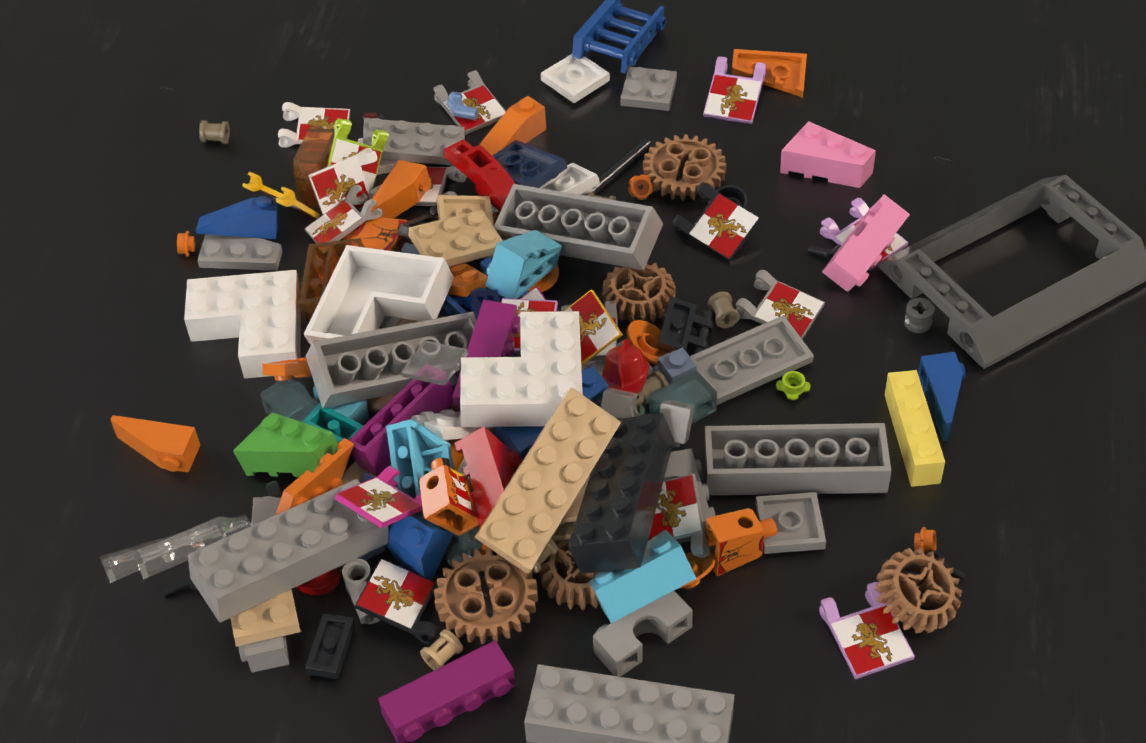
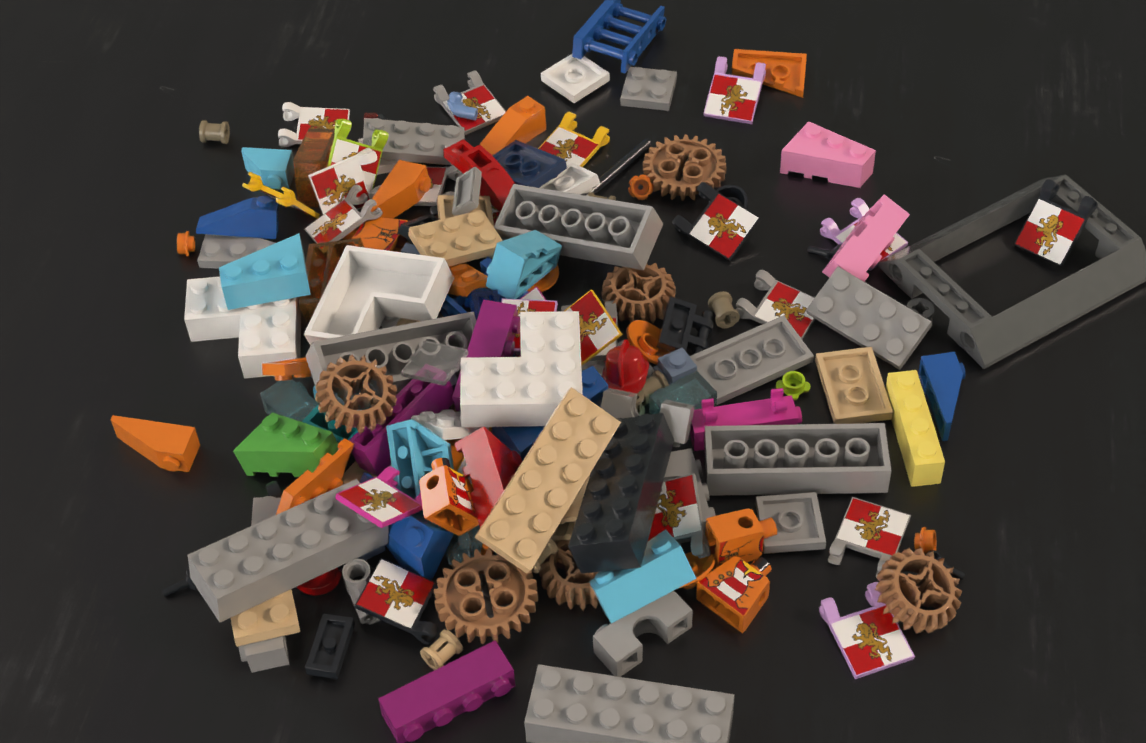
clear wedge [100,515,251,583] -> none
none -> medium azure wedge [219,234,311,310]
none -> medium azure slope [241,147,296,189]
none -> medium nougat gear [315,354,397,434]
none -> light grey tile [452,167,482,216]
none -> flag [538,112,610,167]
none -> dark pink brick [690,388,802,451]
none -> orange torso [697,557,772,633]
none -> light grey plate [806,267,932,370]
none -> tan plate [815,347,893,424]
none -> flag [828,497,911,578]
none -> flag [1014,179,1098,267]

